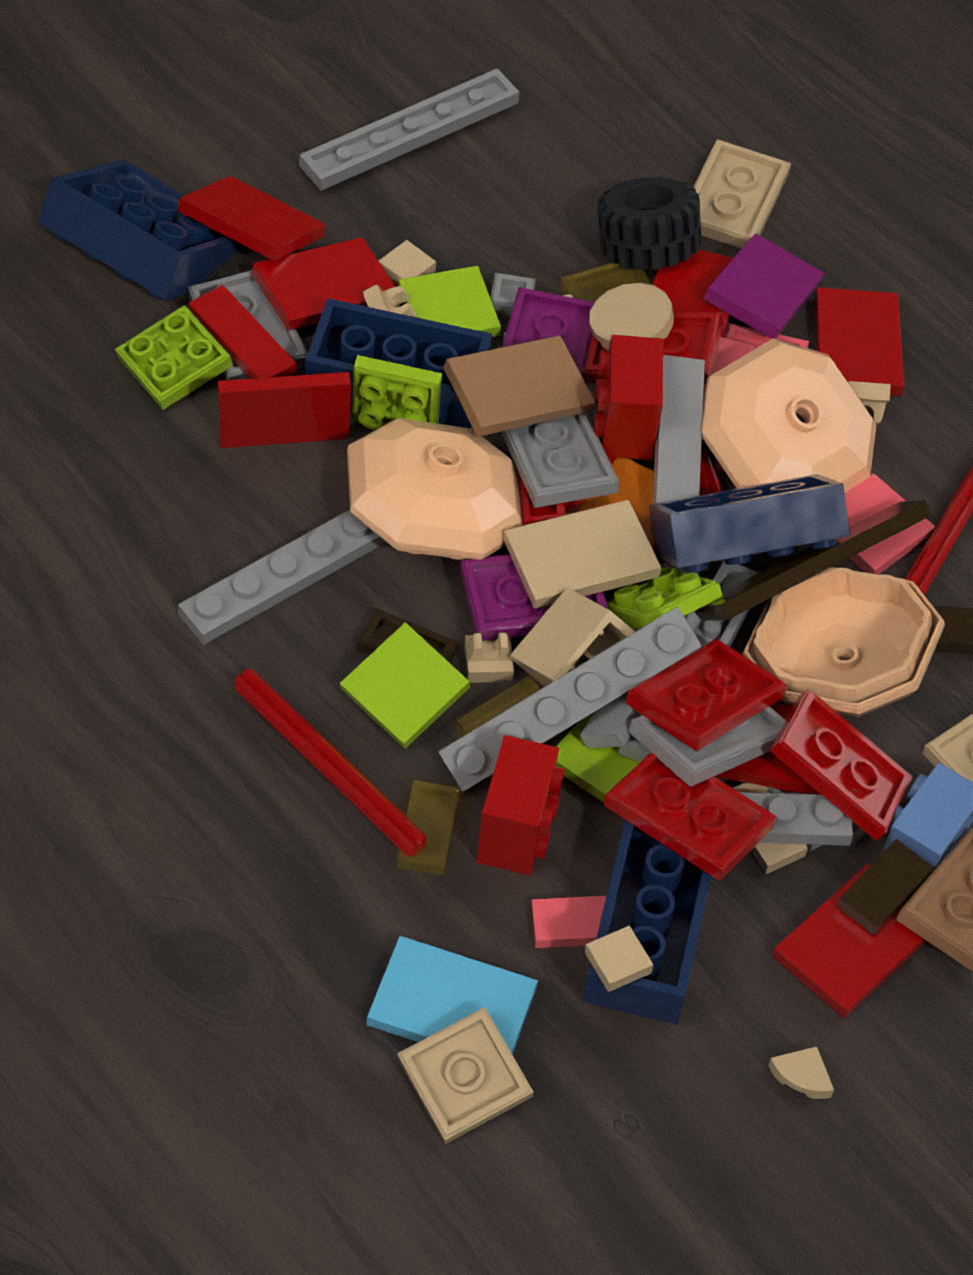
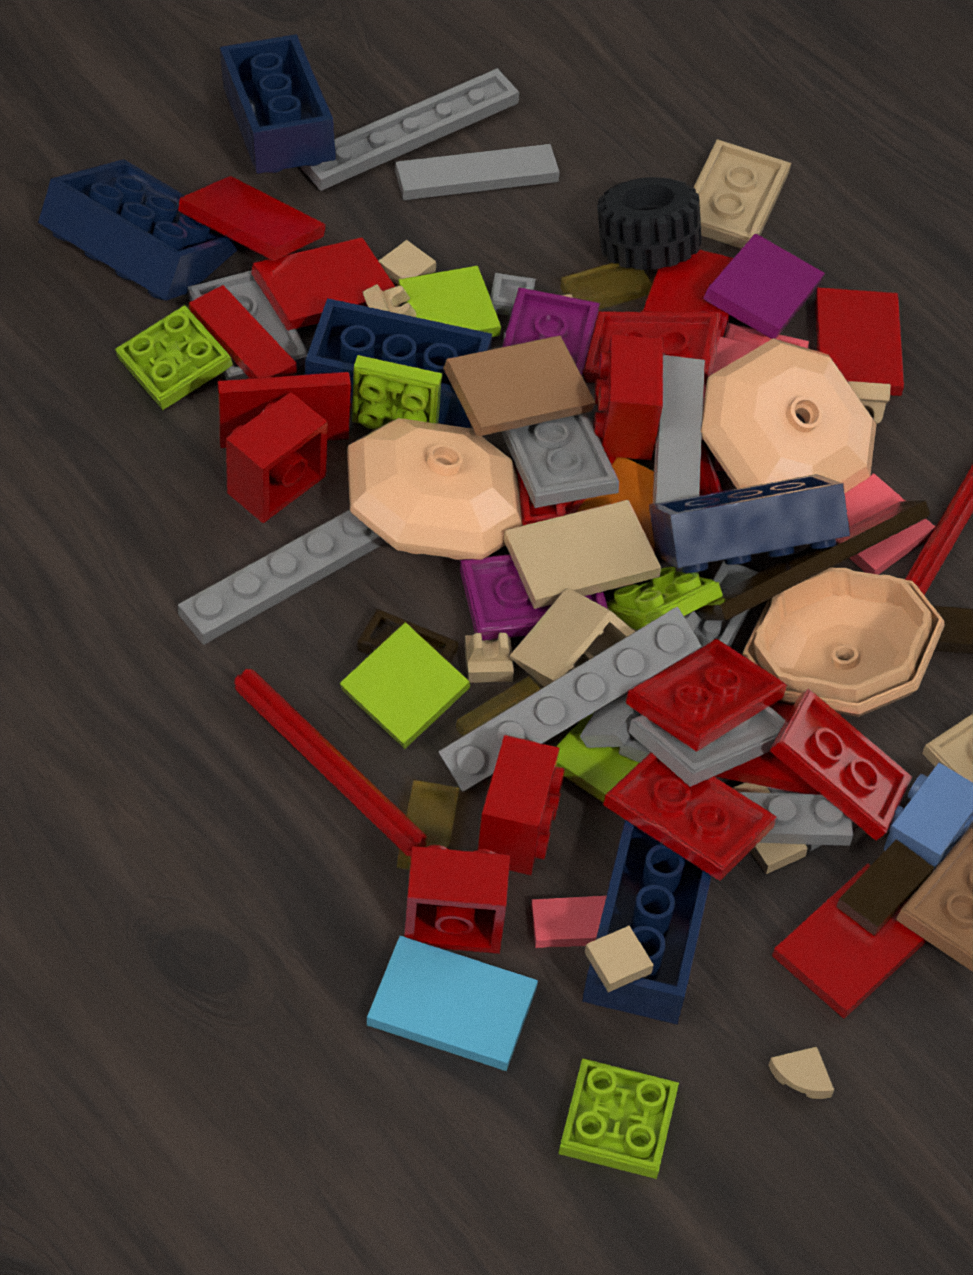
tan tile [397,1007,534,1144] -> none
tan tile [589,283,674,351] -> none
none -> dark blue brick [220,34,336,174]
none -> red brick [226,392,328,523]
none -> light grey tile [395,144,560,200]
none -> red brick [404,845,510,954]
none -> lime tile [559,1058,679,1179]

